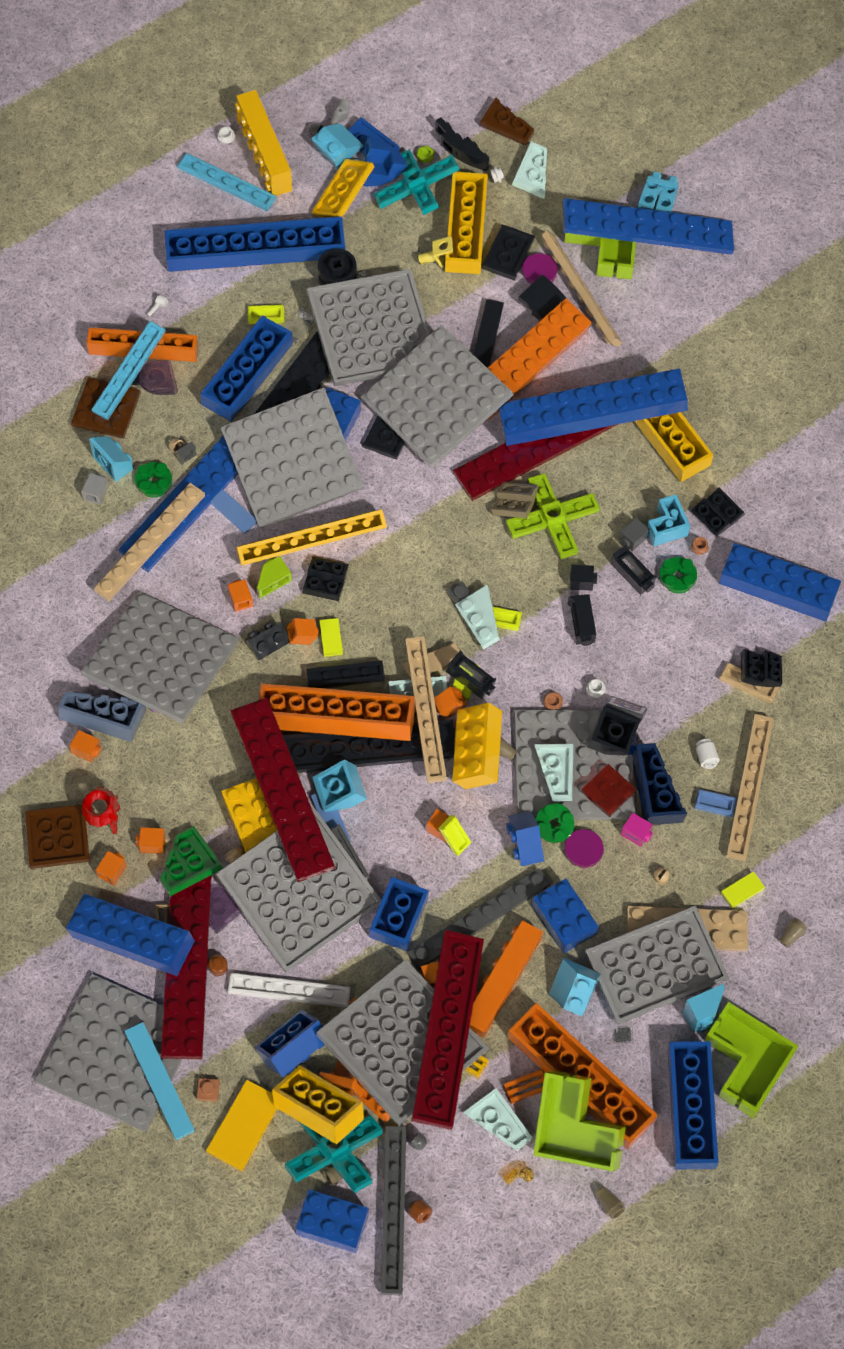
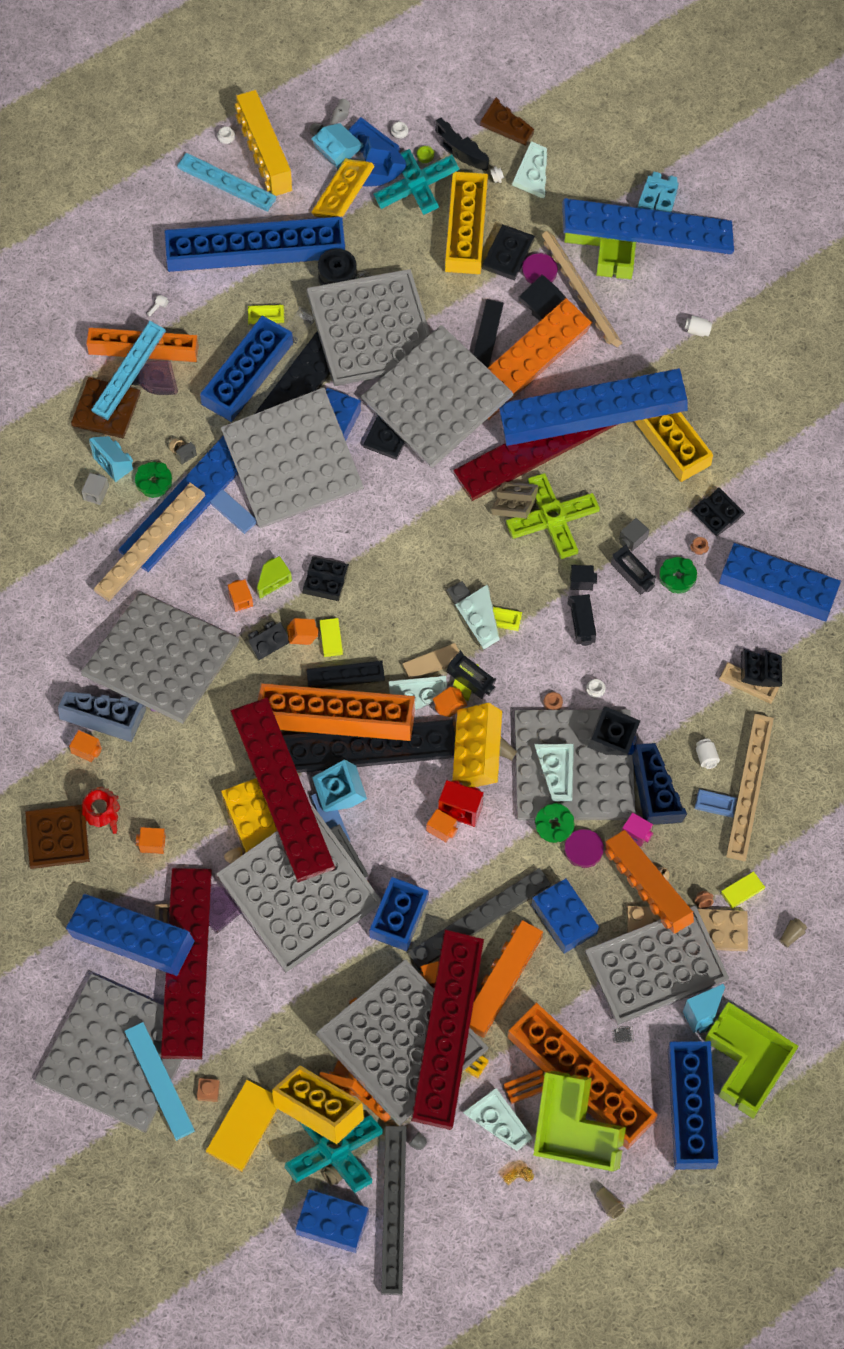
orange brick [95,851,127,886] -> none
green plate [160,826,223,896] -> none
dark orange piece [208,955,228,976] -> none
white tile [228,973,351,1008] -> none
yellow brick [235,509,387,565] -> none
blue brick [254,1009,325,1077] -> none
tan plate [405,636,447,783] -> none
dark orange piece [409,1199,432,1224] -> none
light yellow bracket [418,236,453,268] -> none
neon yellow tile [438,815,471,856] -> none
blue brick [506,811,544,866] -> none
medium azure slope [549,958,601,1016] -> none
clear red tile [581,764,637,818] -> none
tile [605,696,647,722] -> none
medium azure brick [647,494,690,547] -> none
none -> white plate [391,122,408,139]
none -> red brick [438,780,484,827]
none -> orange brick [605,830,694,934]
none -> white brick [685,316,712,337]
none -> nougat plate [695,891,714,909]

